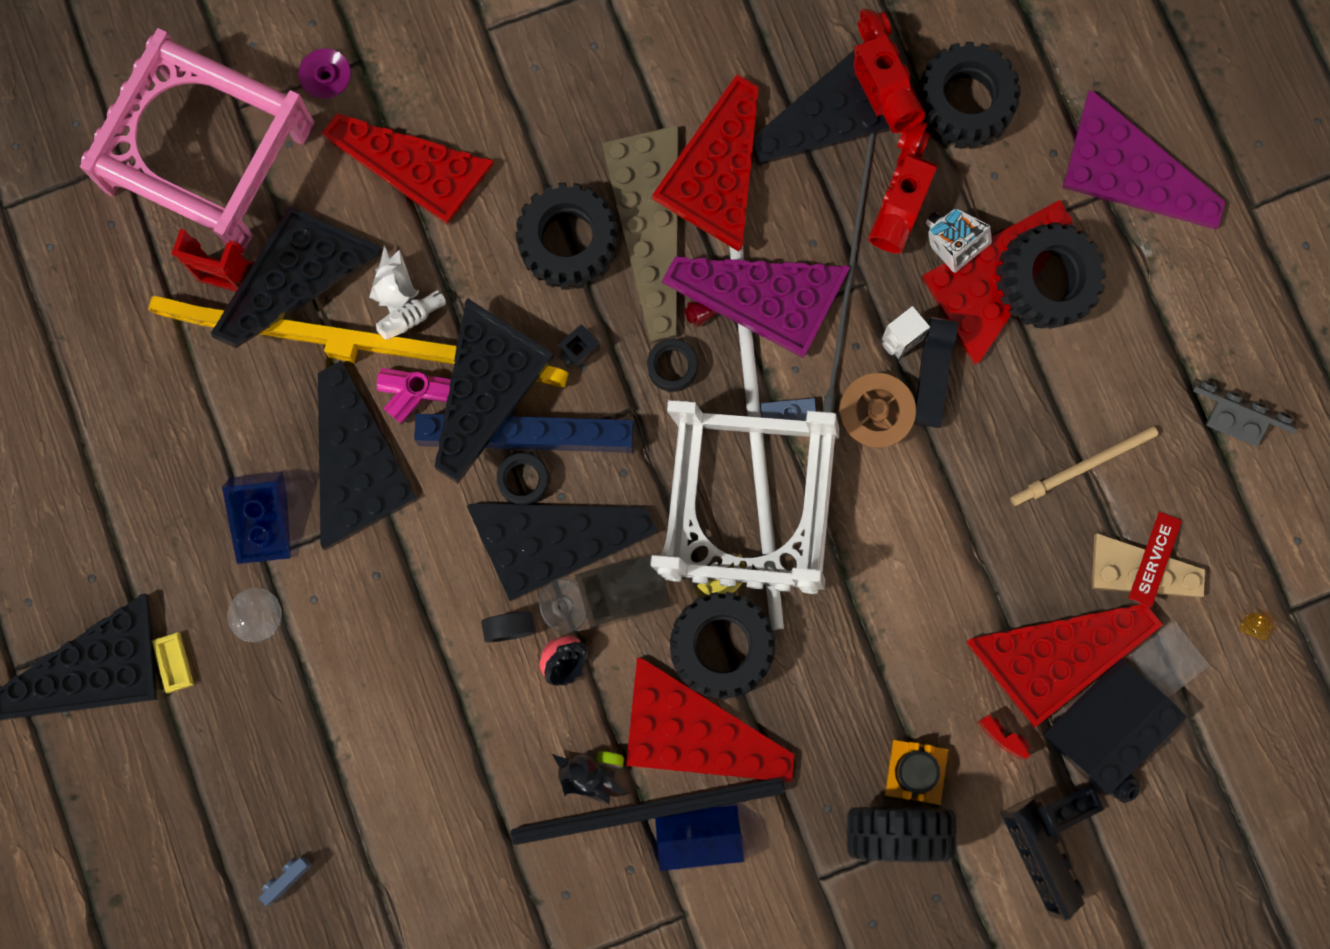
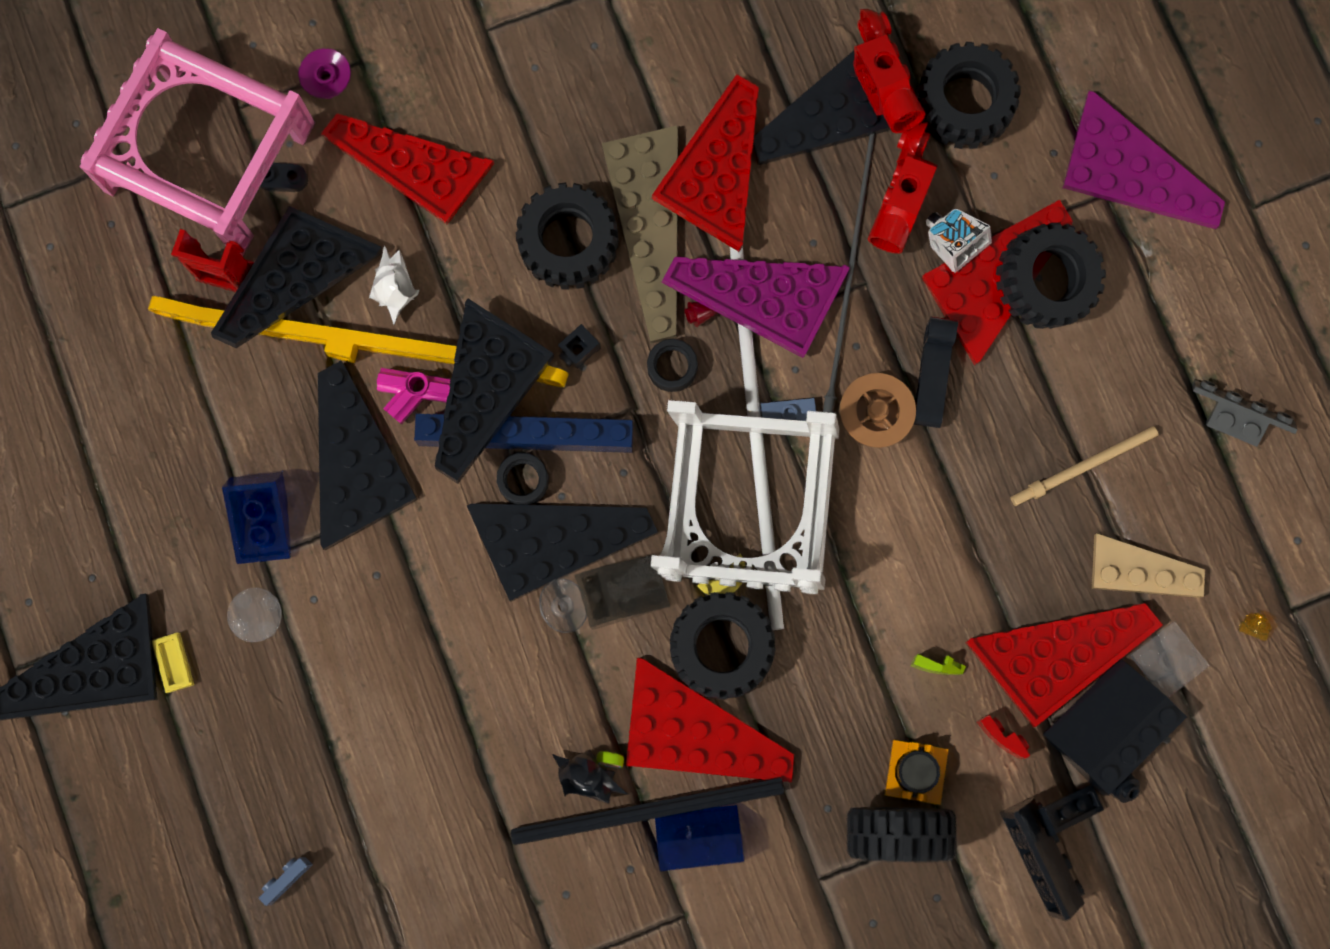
white hinge [376,290,446,340] -> none
black tyre [481,611,536,643] -> none
black hair [539,635,589,686] -> none
white brick [882,306,930,359] -> none
red sticker [1128,512,1182,608] -> none
none -> black plate [260,163,308,192]
none -> lime slope [910,654,966,675]

